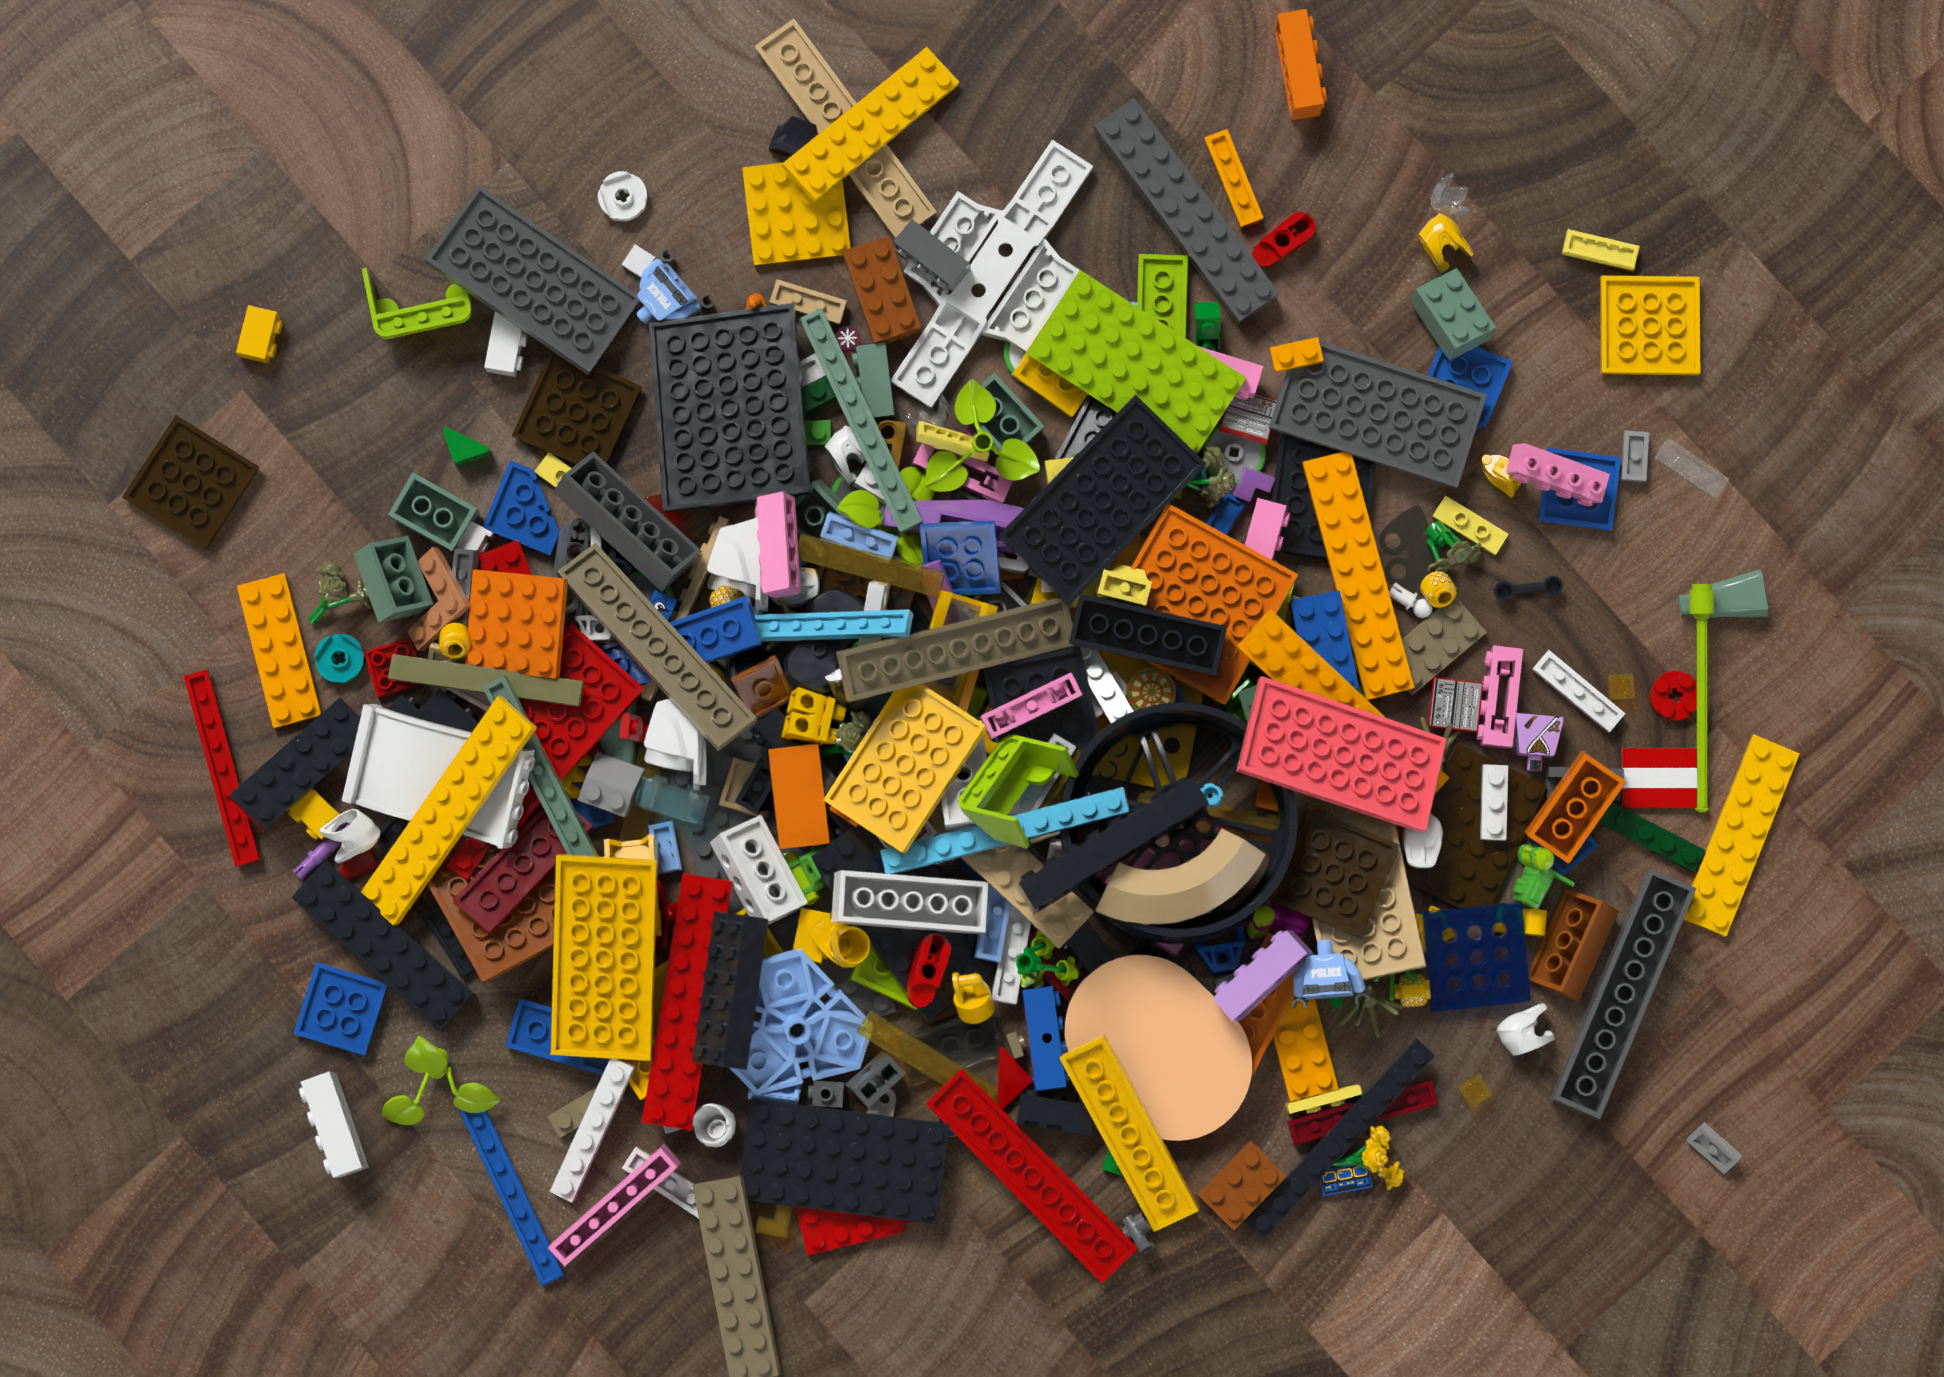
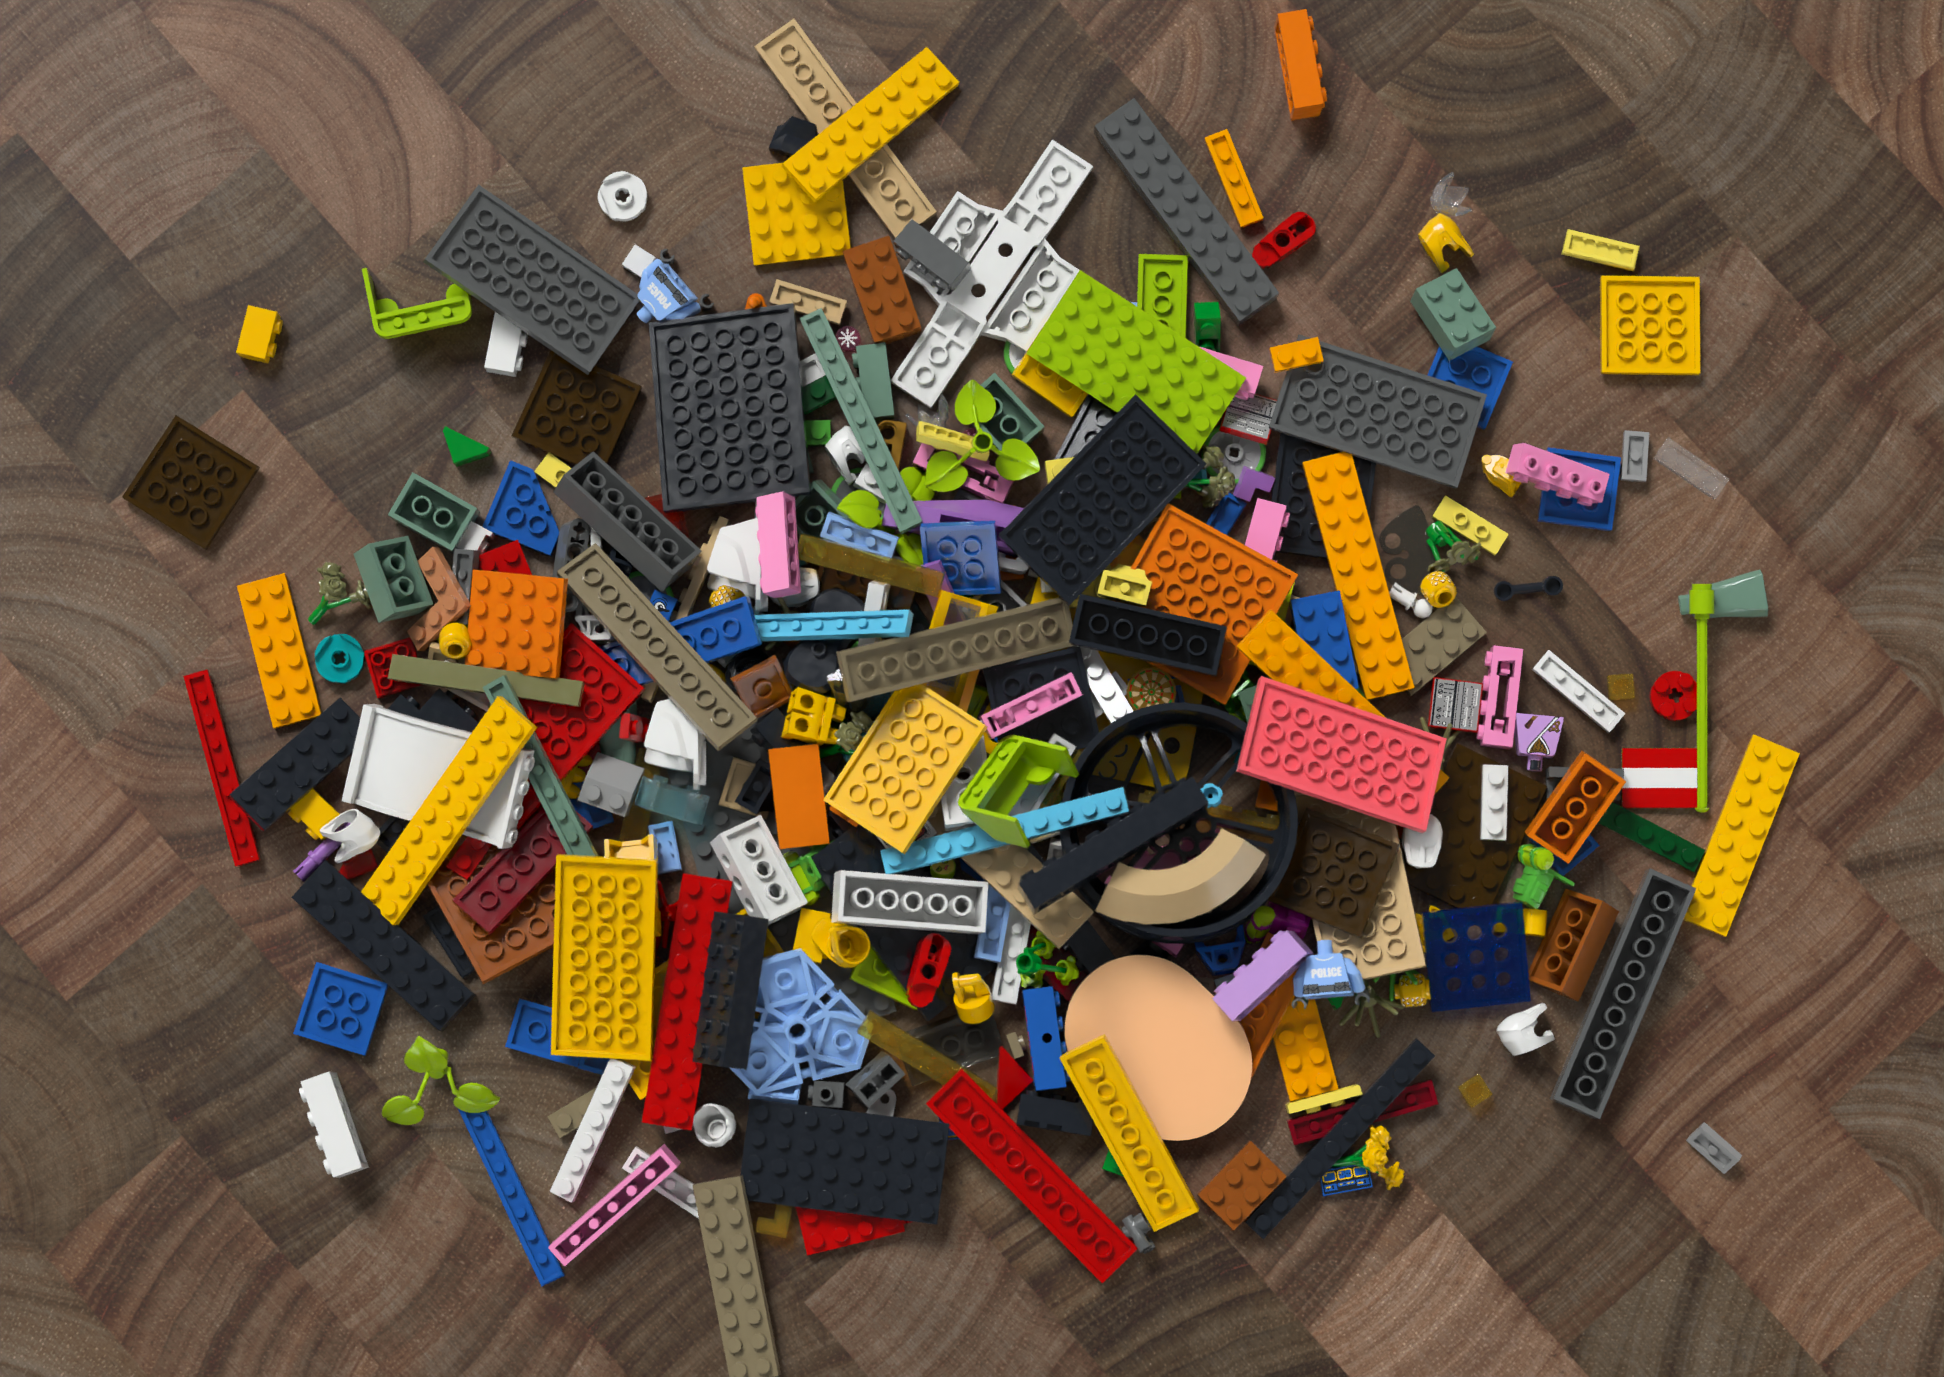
none -> tile [930,859,956,879]

